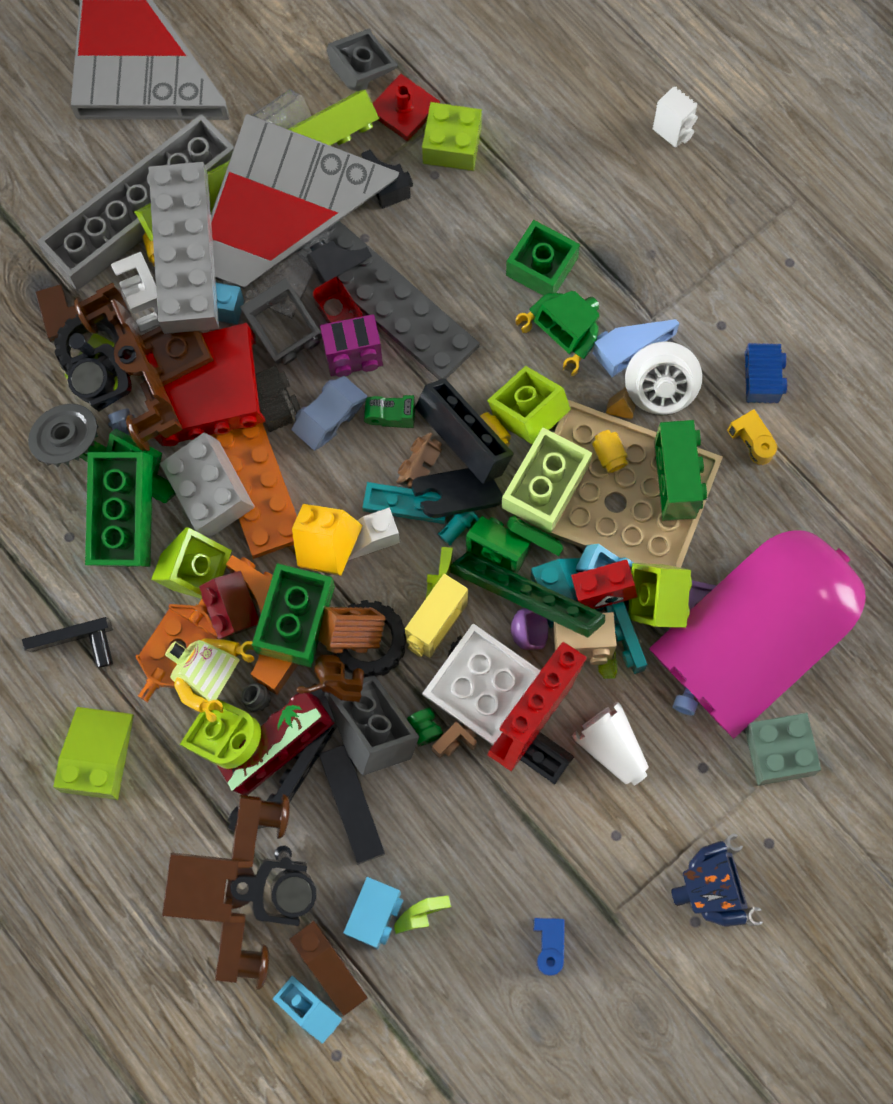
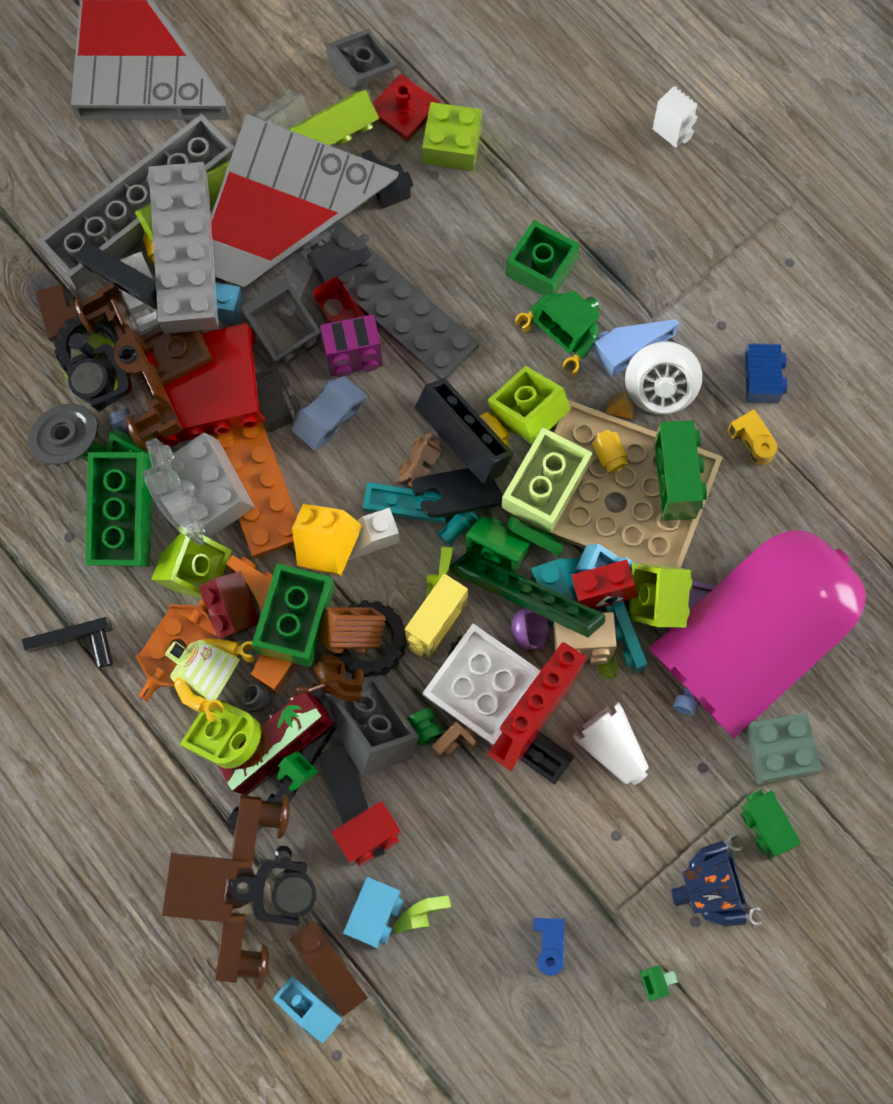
lime slope [53,707,134,800] -> none
green leg [363,395,415,428] -> none
none -> black slope [75,242,158,310]
none -> clear slope [142,438,205,545]
none -> green tile [277,751,318,791]
none -> red brick [331,801,402,867]
none -> green tile [639,965,678,1002]
none -> green brick [741,789,801,860]

